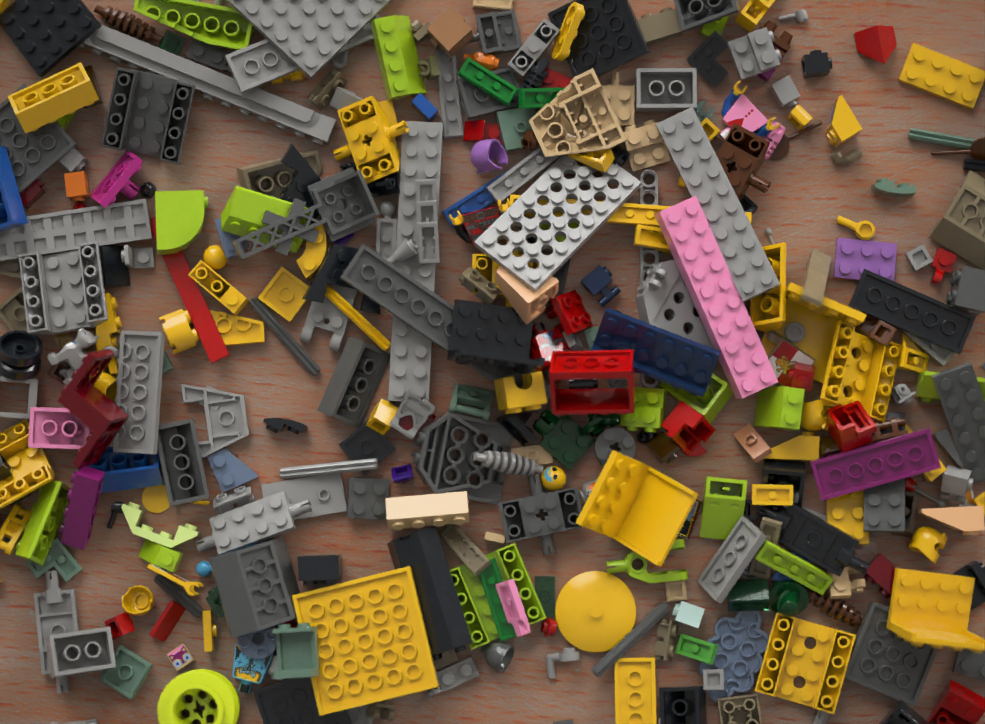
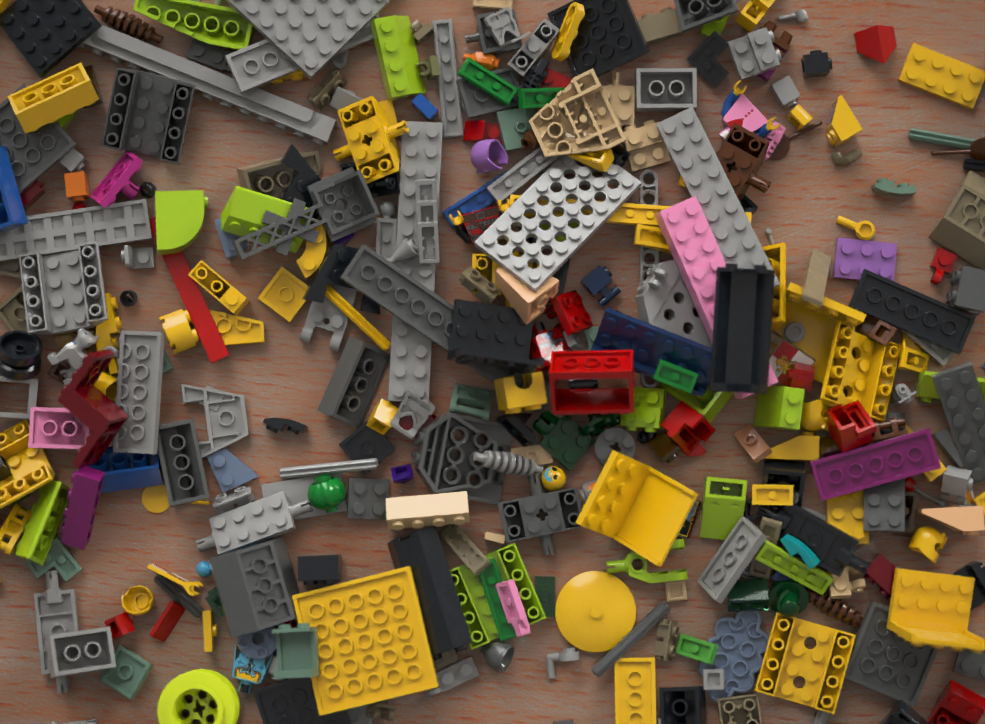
black slope [99,246,131,289] -> none
black hand [107,501,124,529] -> none
yellowish green slope [121,501,201,548] -> none
lime slope [138,539,184,572] -> none
dark green plate [158,30,185,55] -> none
tile [166,643,195,671] -> none
yellow piece [203,245,228,270] -> none
dark grey axle [248,297,320,376] -> none
medium nougat plate [427,7,473,59] -> none
red plate [541,617,557,637] -> none
light grey tile [607,378,627,388] -> none
light aqua brick [672,601,705,628] -> none
clear light blue bar [696,100,715,122] -> none
yellow brick [701,117,721,142] -> none
light grey plate [905,244,933,272] -> none
none -> black hinge [120,290,137,306]
none -> green plant [307,474,346,513]
none -> light grey piece [484,7,531,48]
none -> green plate [653,359,699,393]
none -> black panel [710,263,775,394]
none -> teal slope [780,534,820,569]

